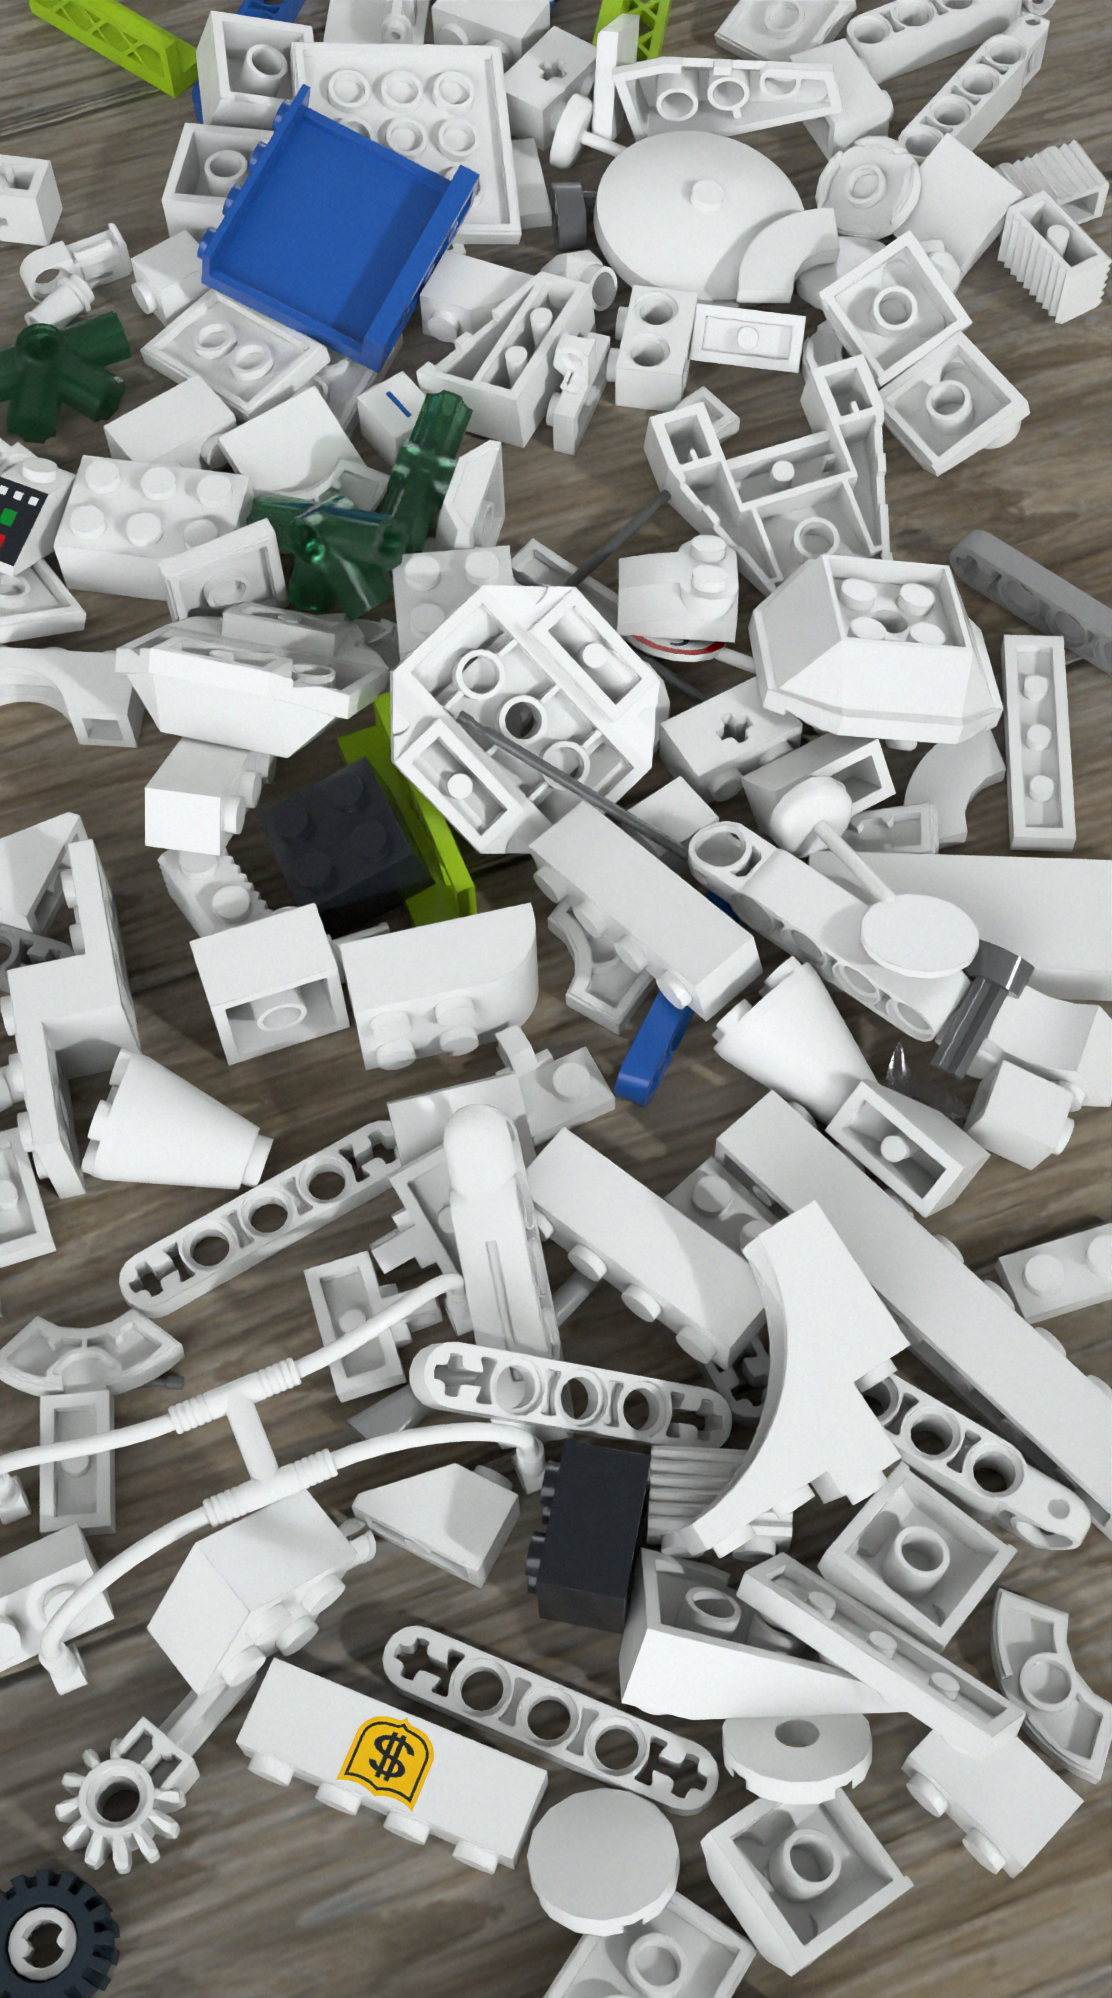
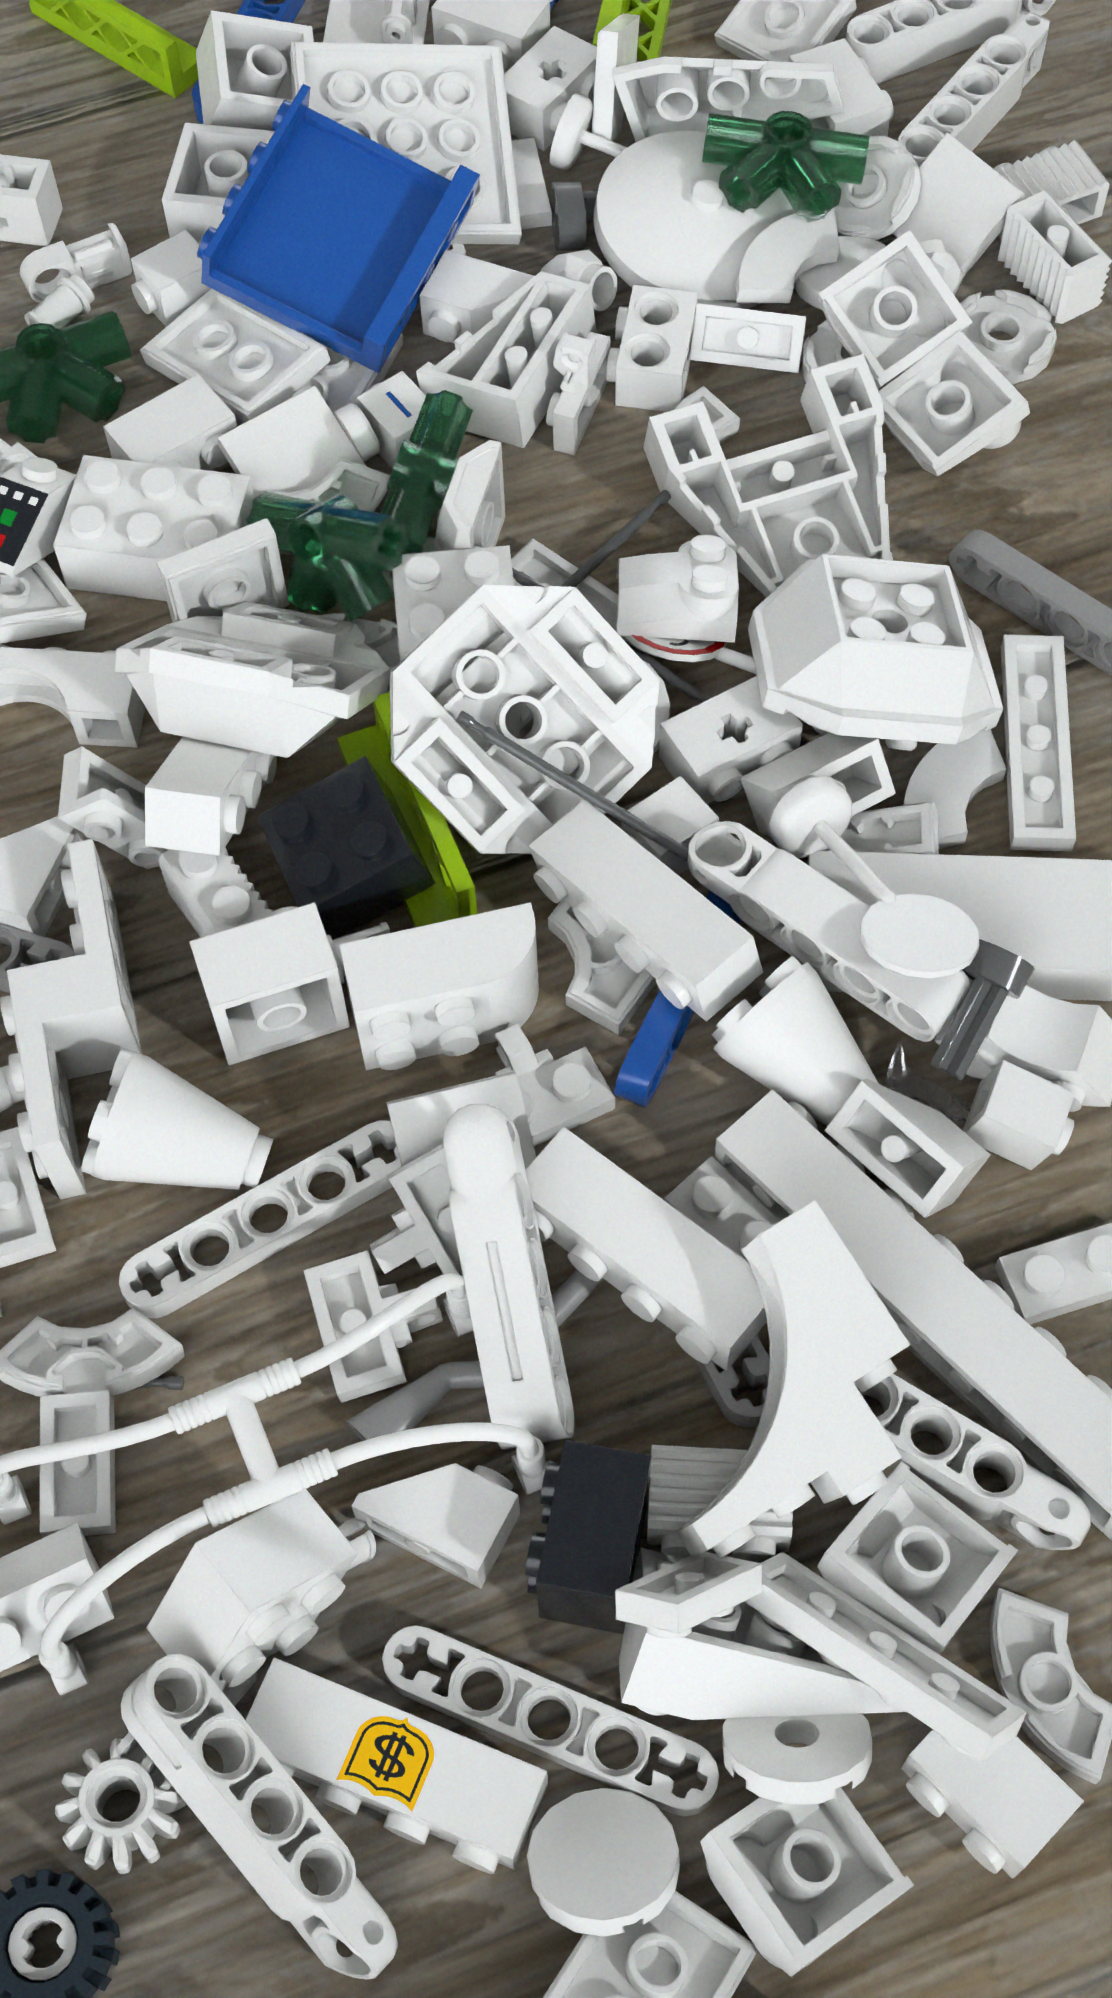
white beam [409,1342,732,1448] -> none
none -> white bracket [58,746,169,869]
none -> white piece [120,1654,398,1980]
none -> white tile [333,402,381,462]
none -> white plate [615,1552,762,1639]
none -> clear green piece [702,111,870,223]
none -> white tile [960,290,1057,384]

